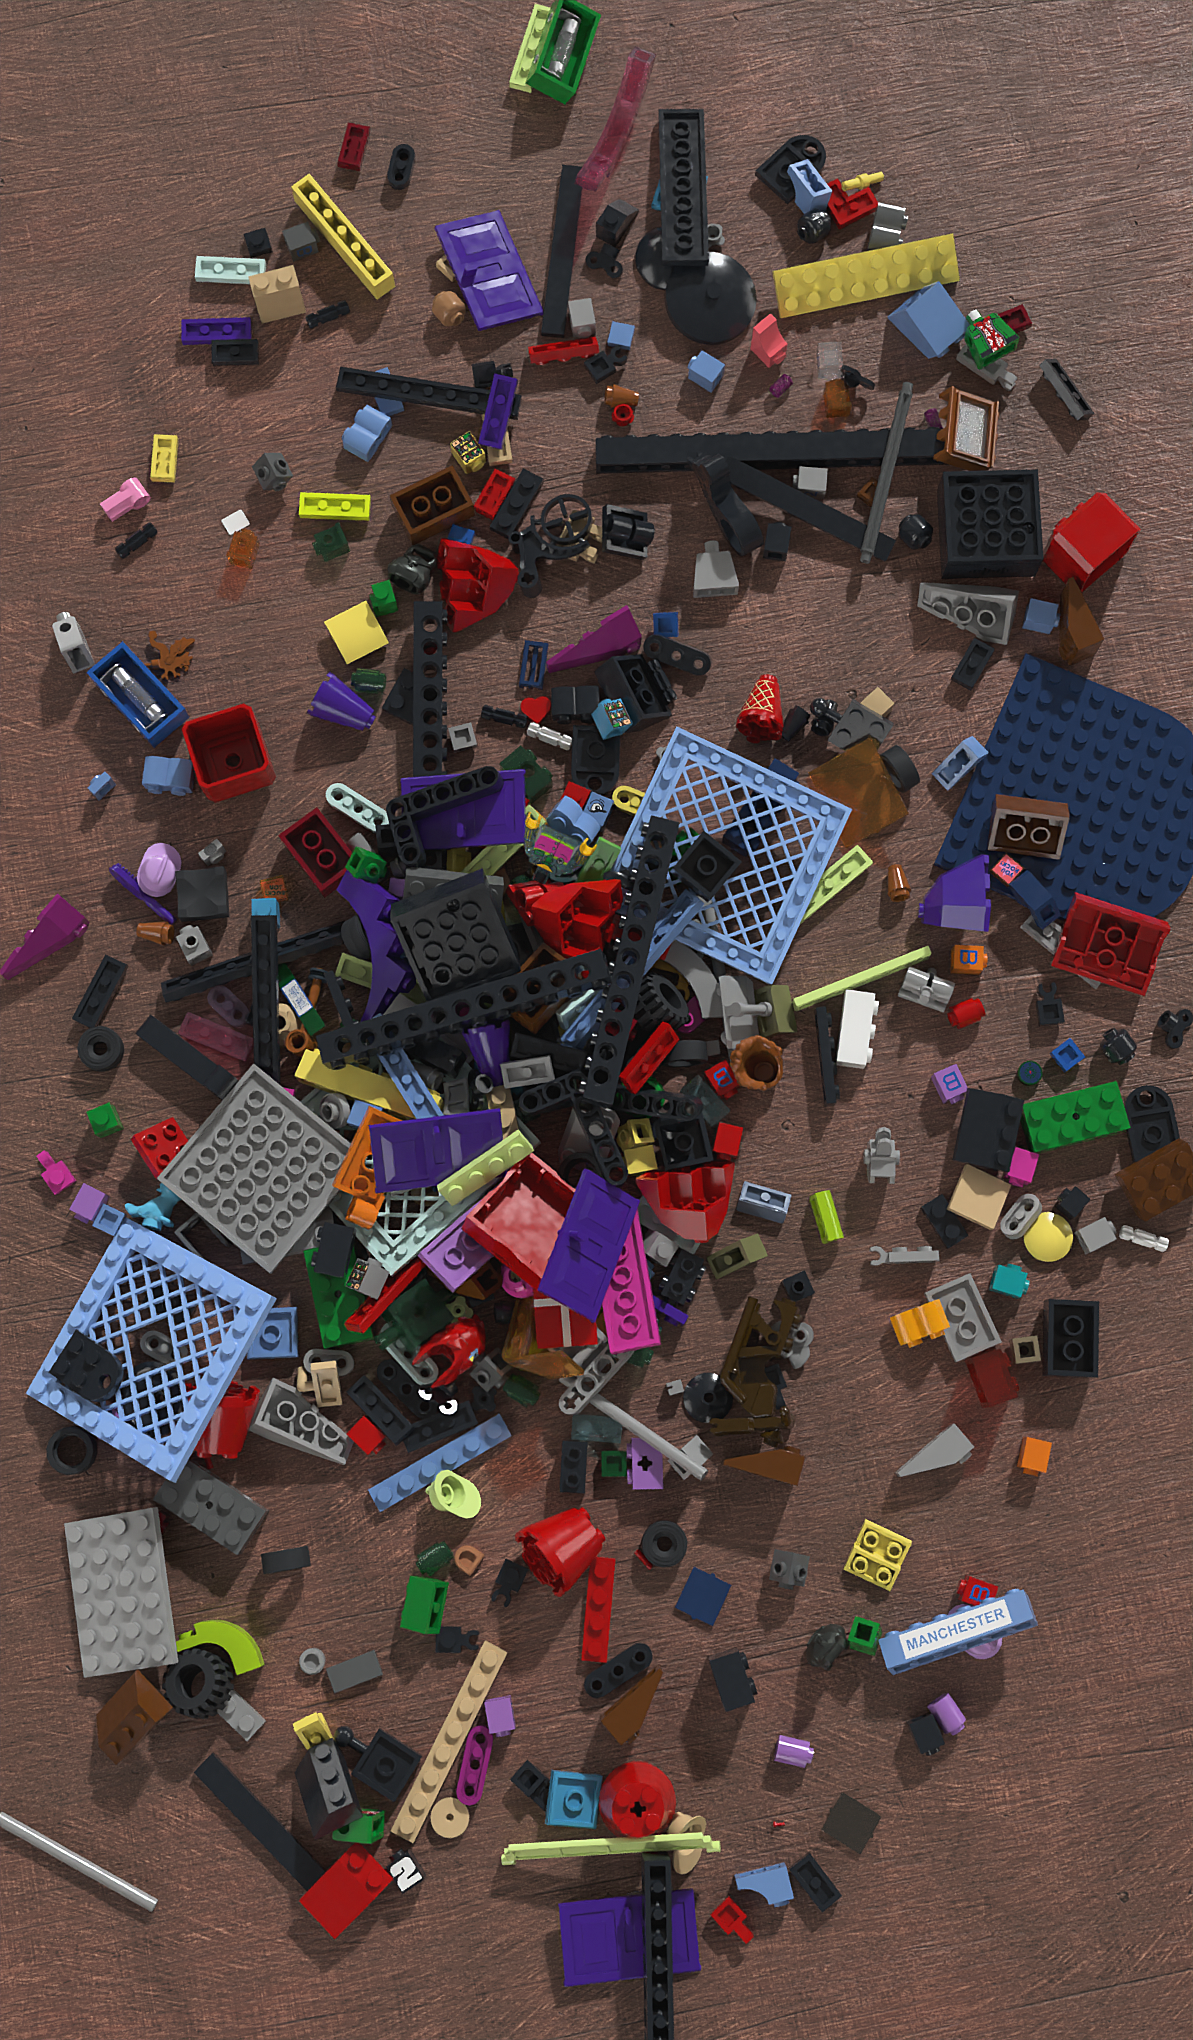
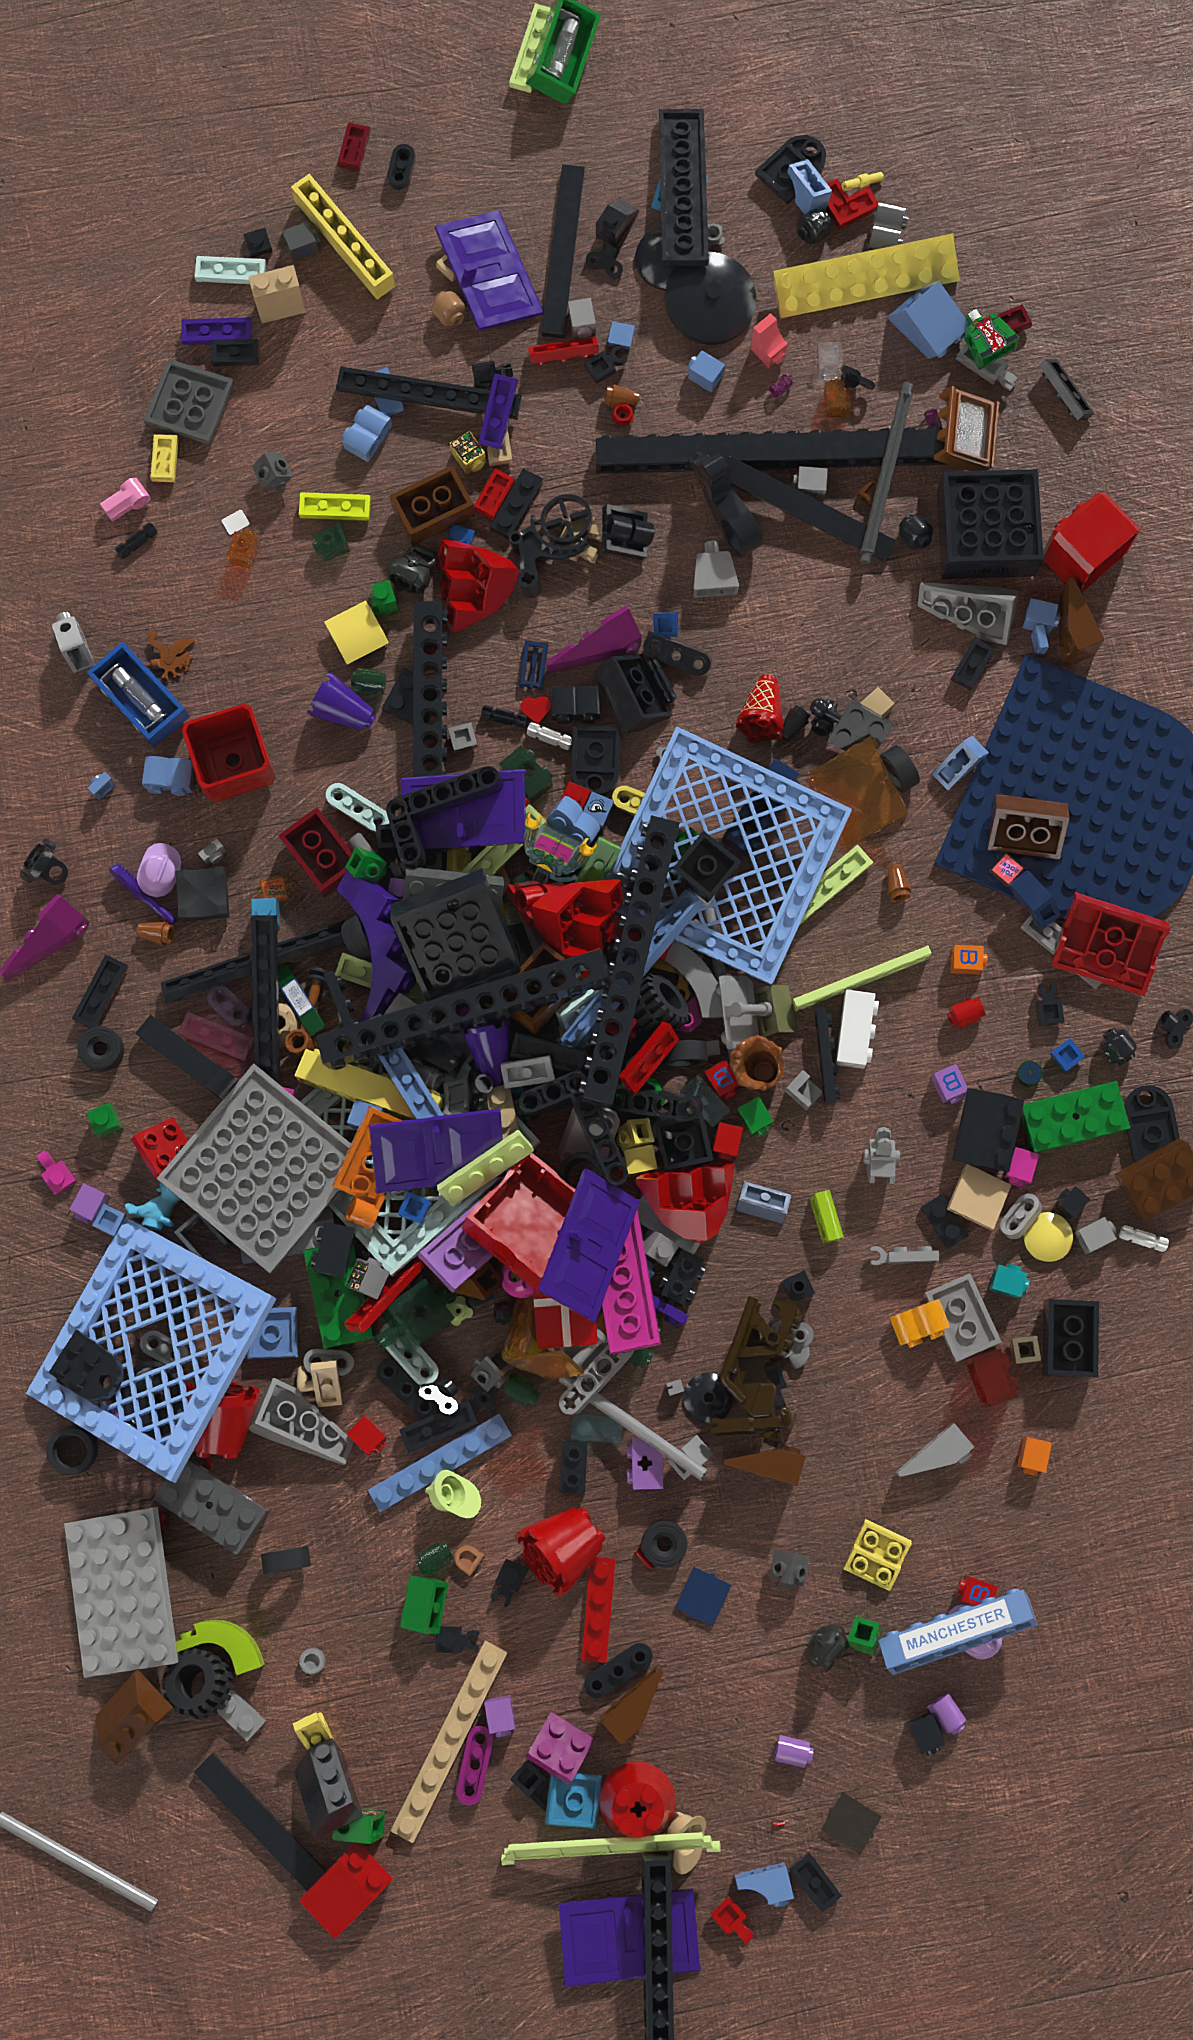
light grey brick [176,925,213,966] -> none
black axle [305,300,350,328] -> none
light grey plate [320,1092,350,1129] -> none
dark grey tile [326,1649,383,1693] -> none
black plate [334,1726,423,1802] -> none
black plate [346,1375,415,1446] -> none
brick [386,1848,426,1894] -> none
red head [412,1314,486,1388] -> none
tan piece [431,1797,469,1838] -> none
clear pink arch [575,46,656,192] -> none
brick [591,699,632,739] -> none
dark green plate [601,1451,627,1477] -> none
olive slope [706,1234,768,1280] -> none
black brick [708,1647,758,1712] -> none
black brick [763,522,792,562] -> none
light grey pin [898,967,955,1013] -> none
dark purple brick [918,854,991,932] -> none
none -> black tile [20,838,68,885]
none -> dark grey plate [144,359,235,445]
none -> blue plate [398,1191,432,1225]
none -> magenta plate [525,1712,595,1785]
none -> green brick [736,1096,774,1137]
none -> light grey panel [785,1070,822,1111]
none -> medium blue tile [1031,624,1049,656]

